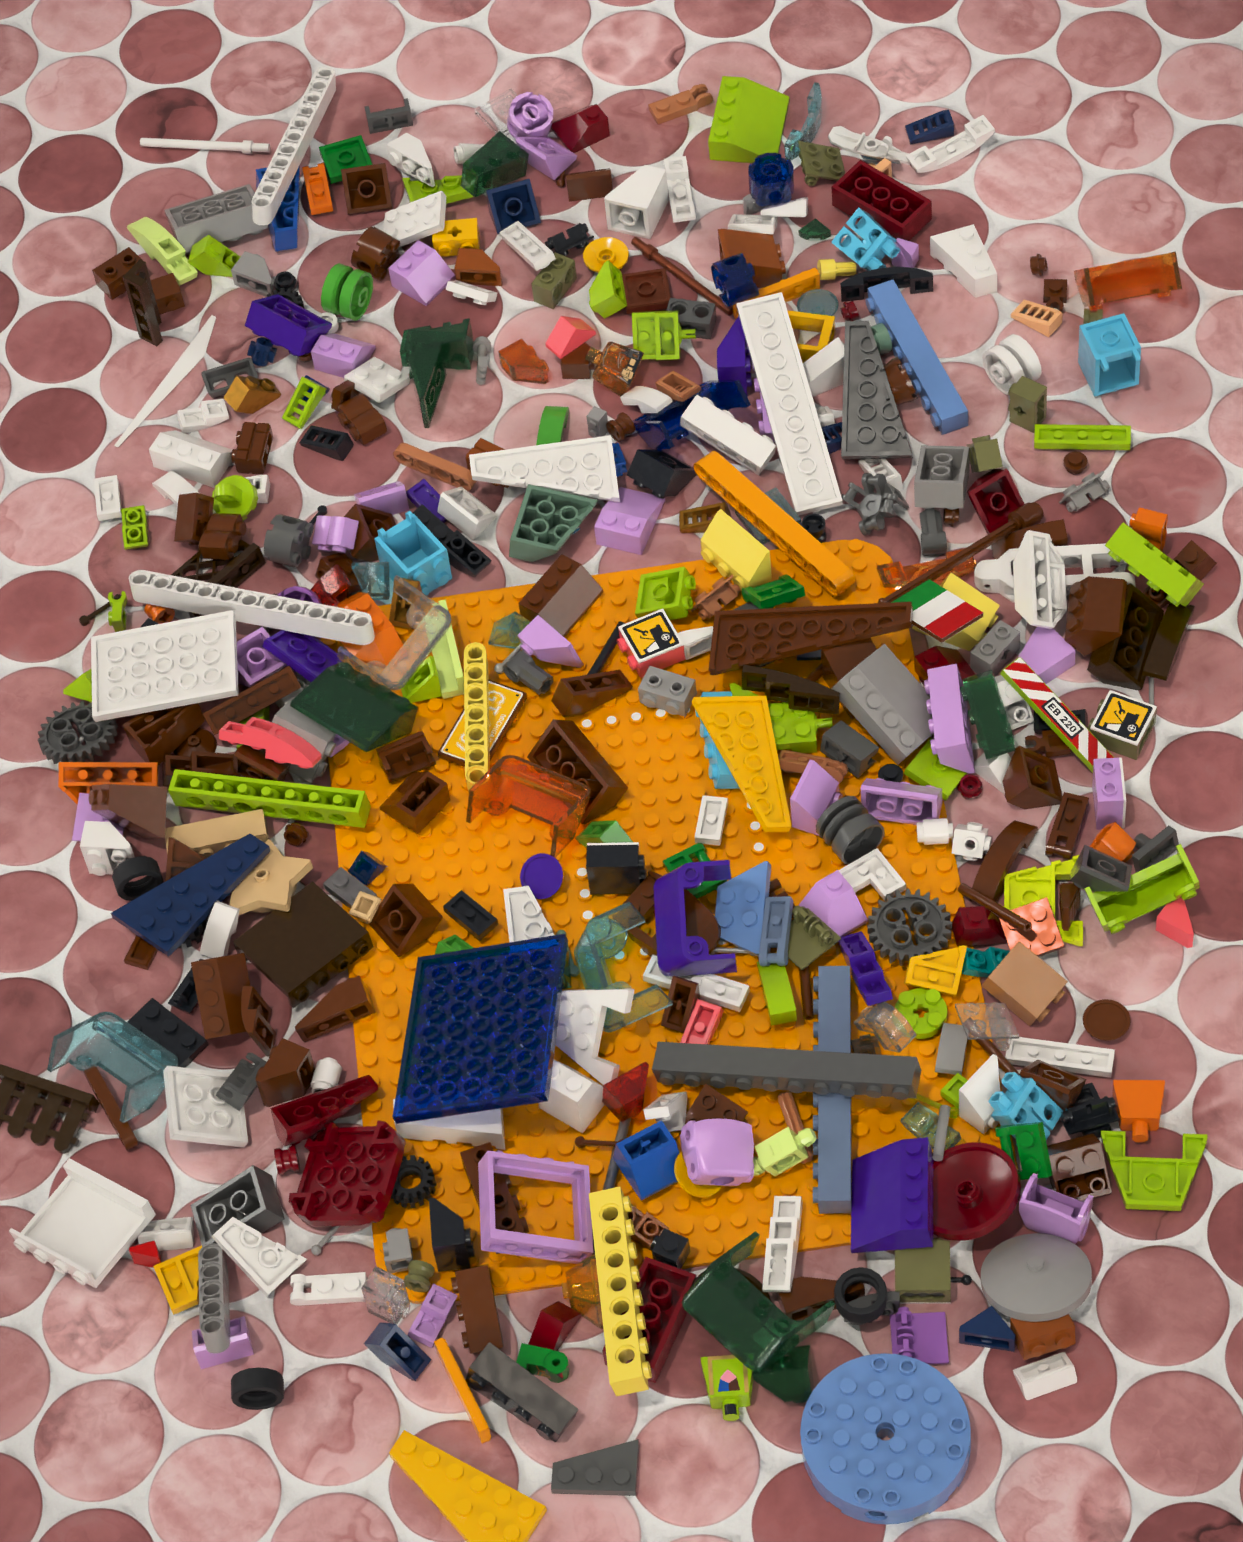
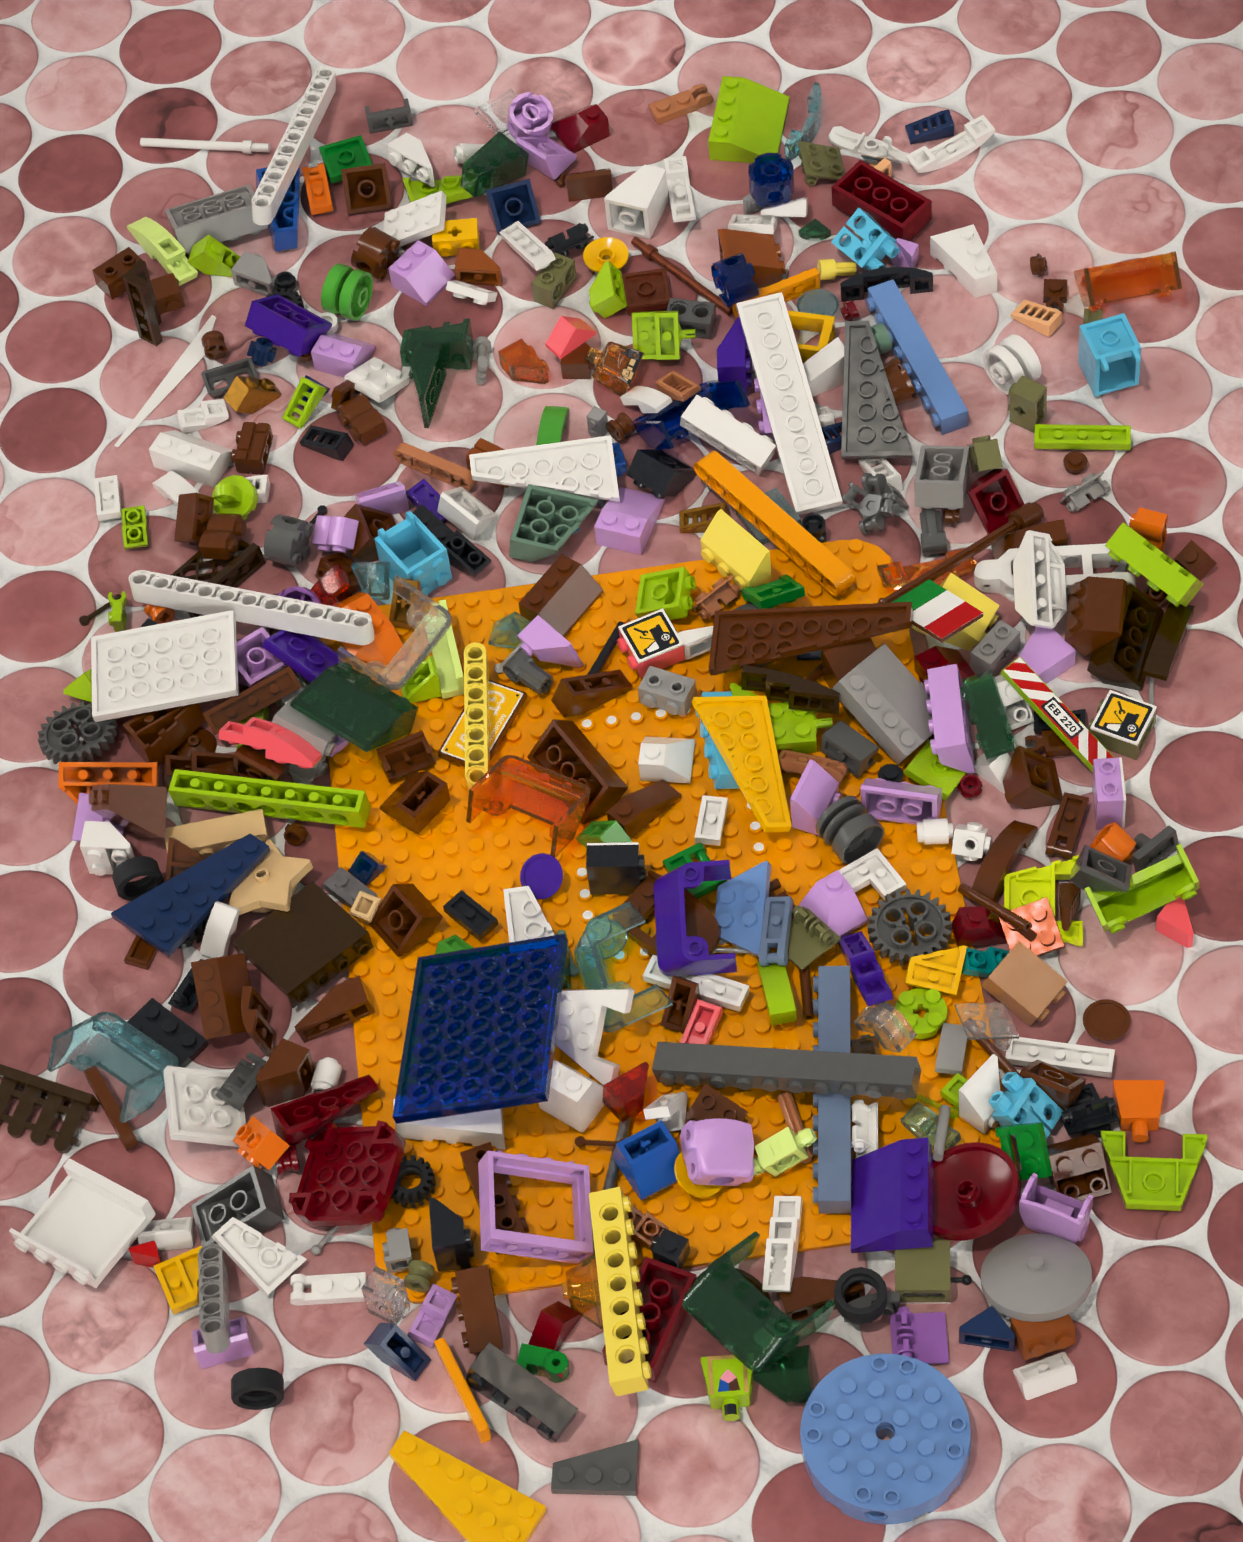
none -> reddish brown wheel [201,331,227,360]
none -> orange brick [233,1116,290,1170]
none -> reddish brown slope [607,780,681,839]
none -> white slope [638,737,695,783]
none -> white hinge [851,1100,878,1158]

